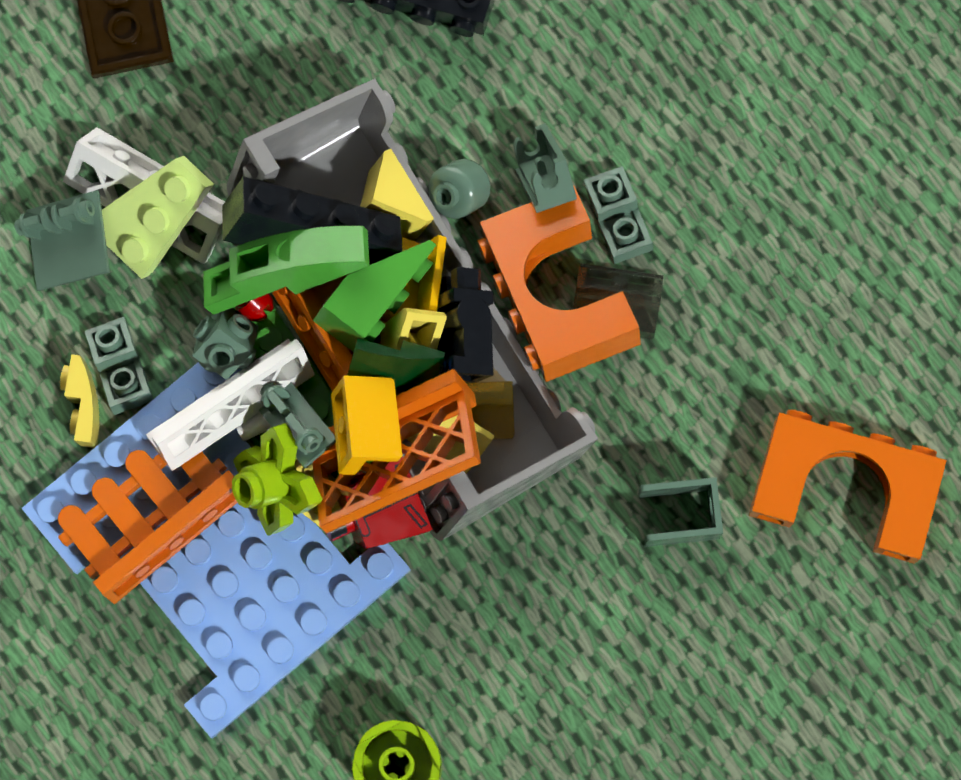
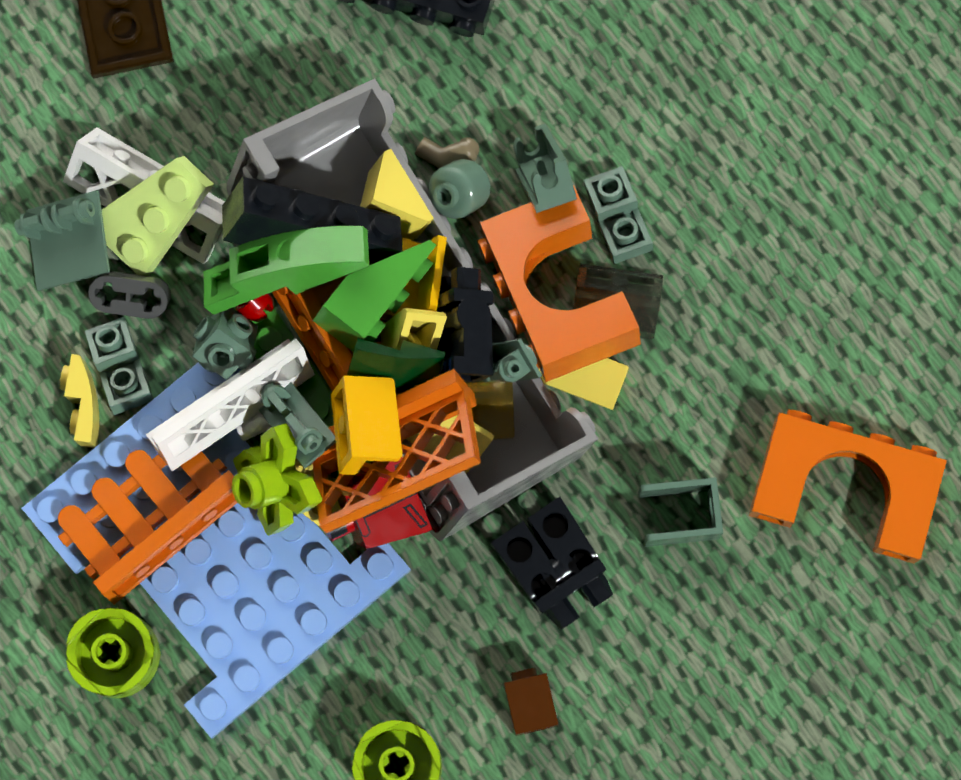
none -> lime brick [66,608,161,698]
none -> dark grey beam [88,271,172,319]
none -> dark tan arm [415,137,480,169]
none -> sand green hinge [474,338,542,386]
none -> black hips [490,497,613,631]
none -> reddish brown brick [504,668,559,736]
none -> light yellow slope [539,358,629,410]

